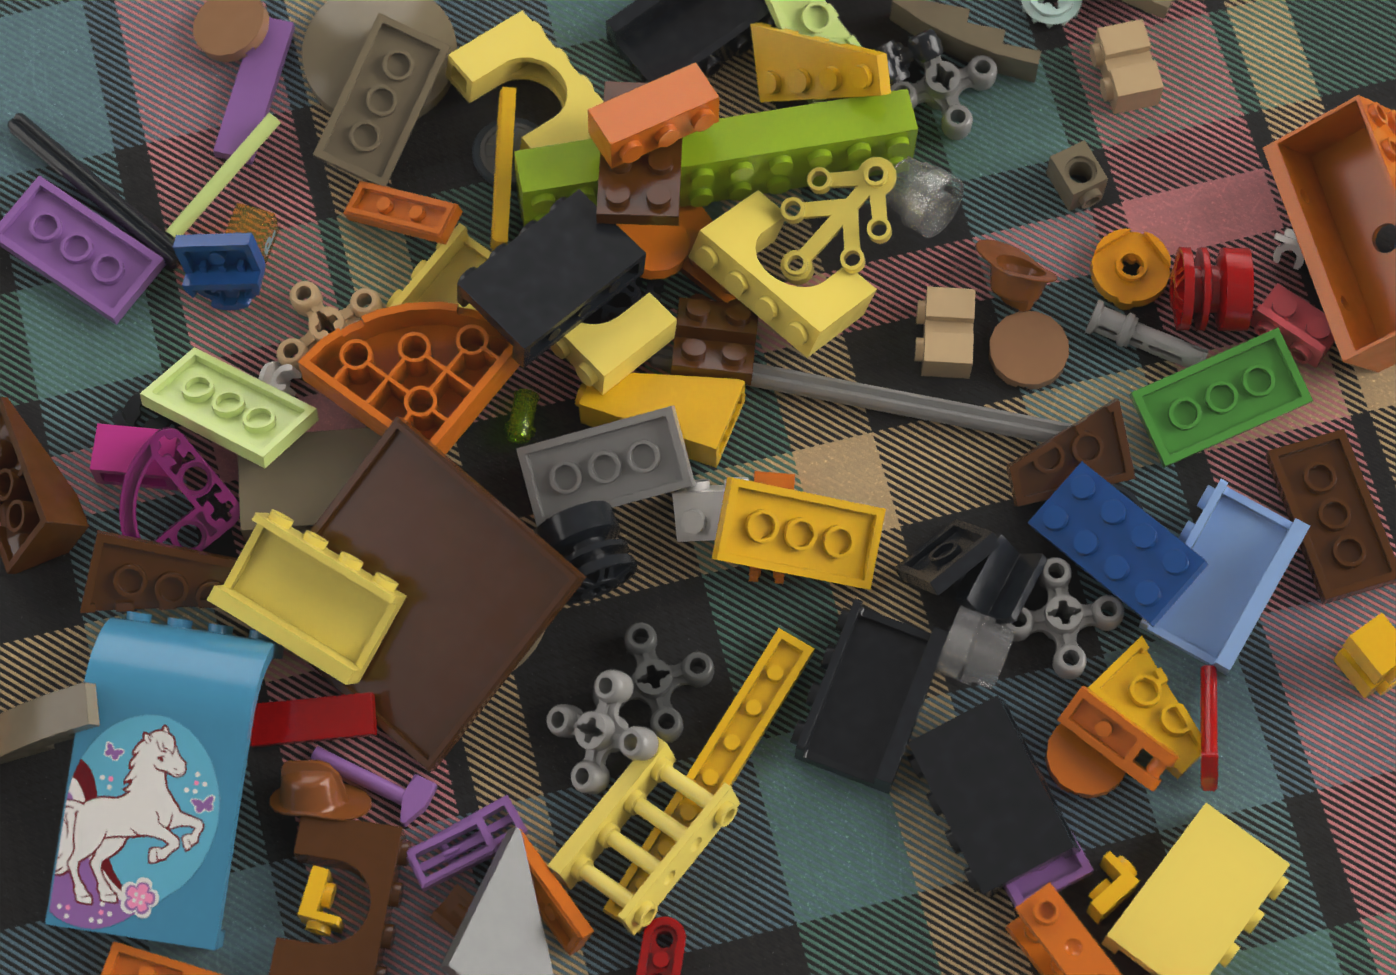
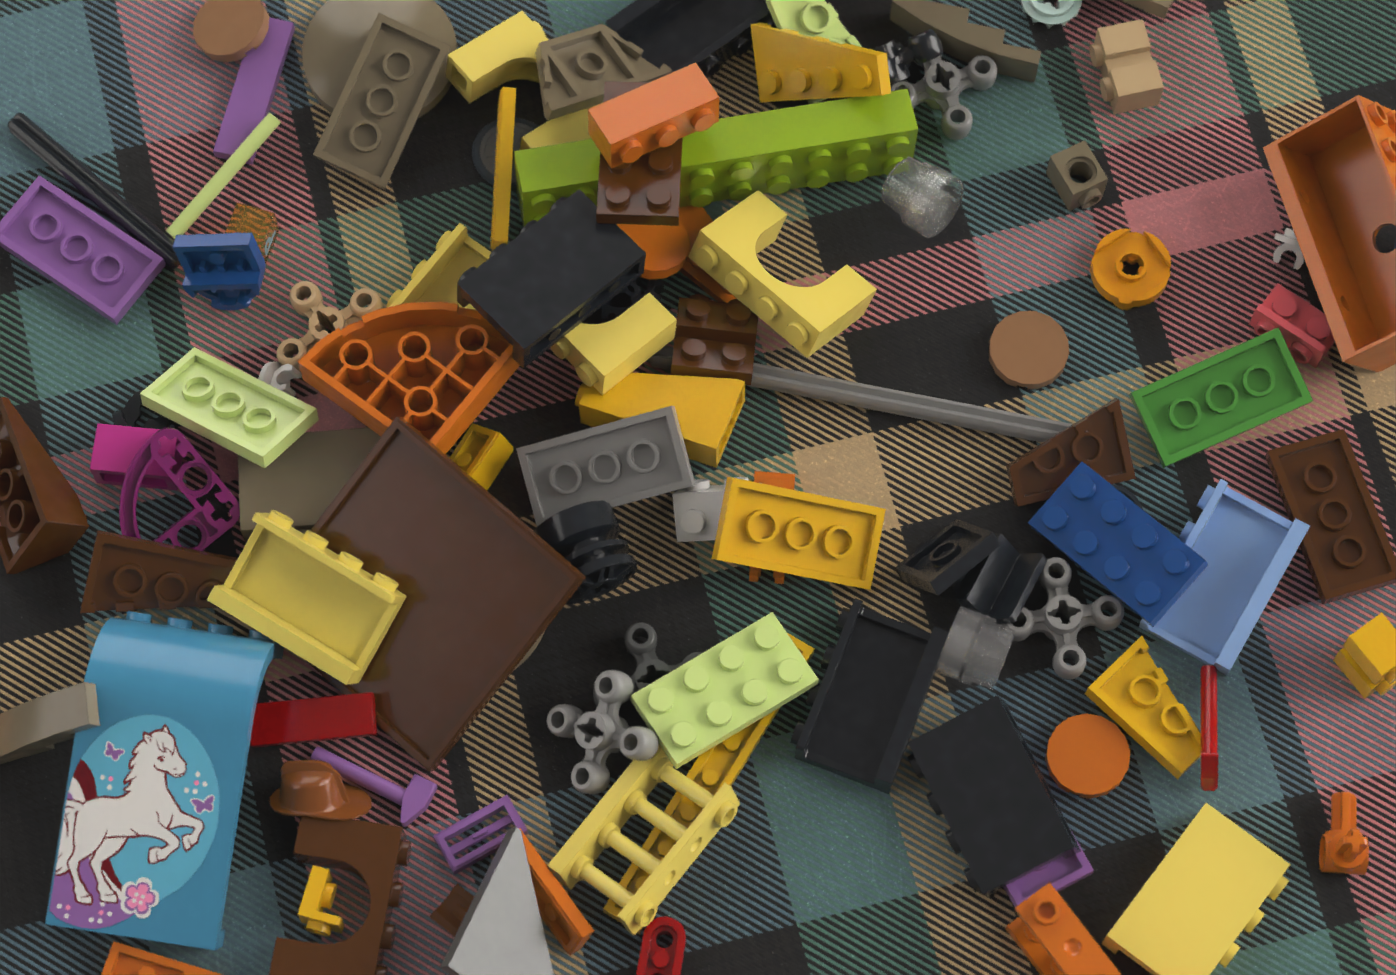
orange tile [343,180,463,245] -> none
medium lavender tile [406,813,498,892] -> none
clear neon green pin [503,389,540,444] -> none
light yellow plant [780,157,897,285] -> none
tan brick [914,286,976,379] -> none
dark orange piece [975,239,1058,312] -> none
orange plate [1057,686,1179,791] -> none
light grey pin [1085,300,1209,368] -> none
yellow bracket [1086,851,1140,924] -> none
red wheel [1169,247,1254,331] -> none
none -> yellow slope [450,423,514,491]
none -> dark tan wing [535,23,673,121]
none -> yellowish green plate [630,612,819,769]
none -> orange axle [1319,792,1369,875]

